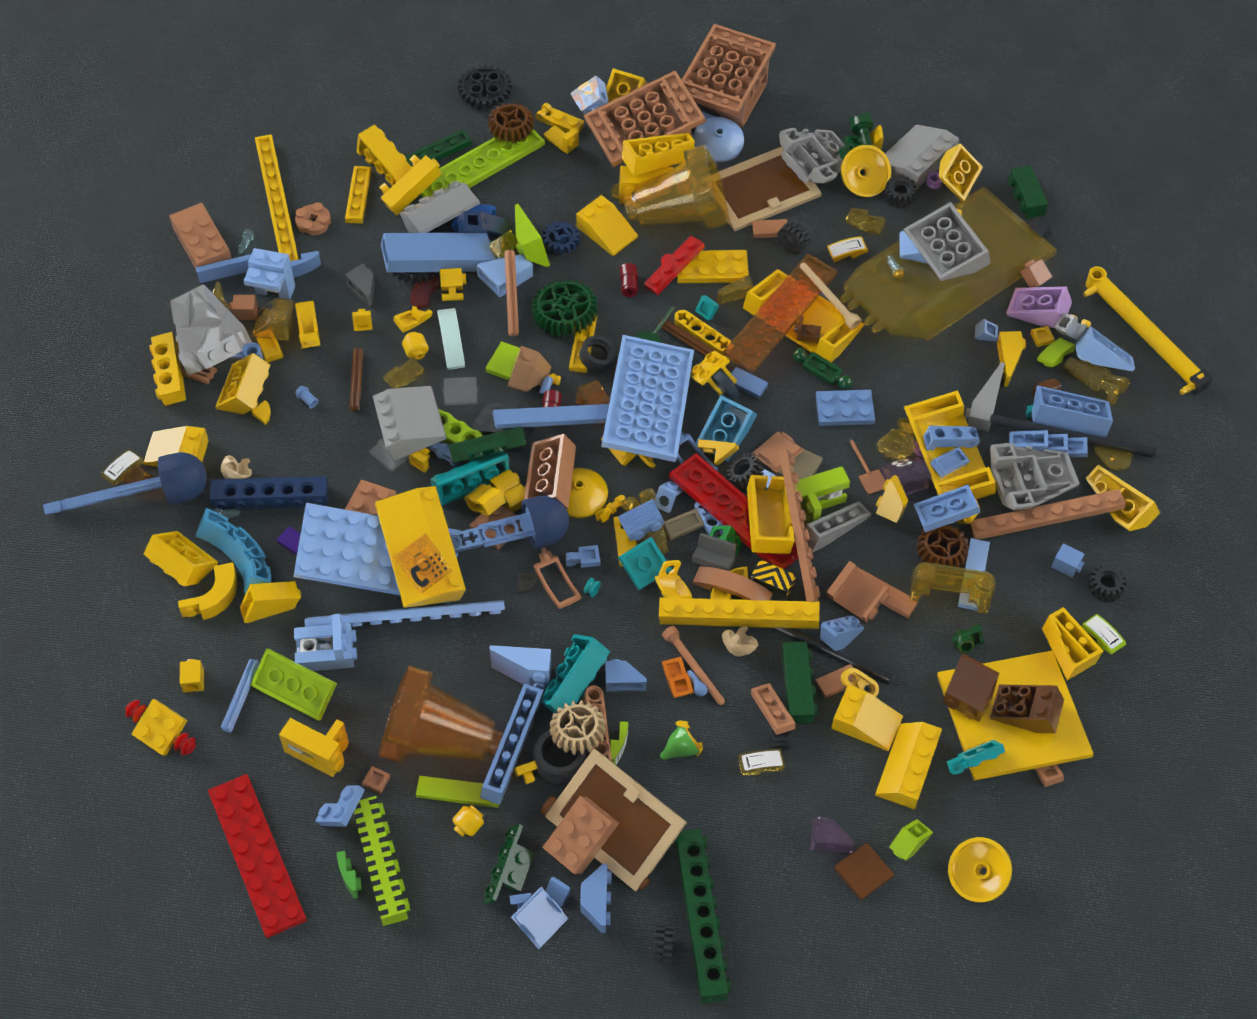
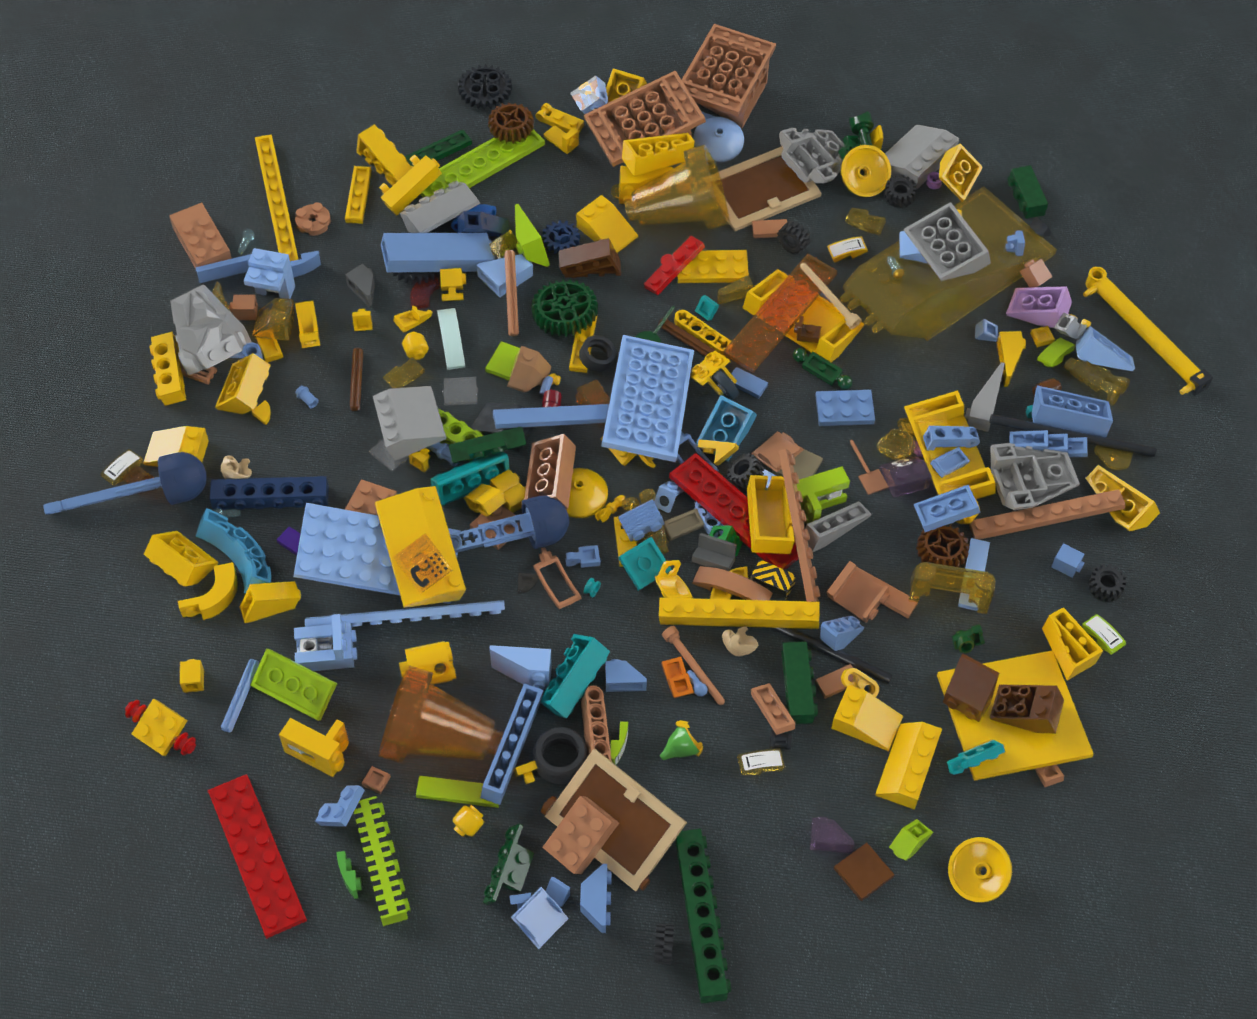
tan gear [550,700,606,755] -> none
dark red piece [620,263,638,297] -> none
yellow slope [876,475,908,523] -> none
none -> yellow cylinder [399,641,456,689]
none -> reddish brown wedge [559,238,621,278]
none -> medium blue tile [1005,231,1025,256]

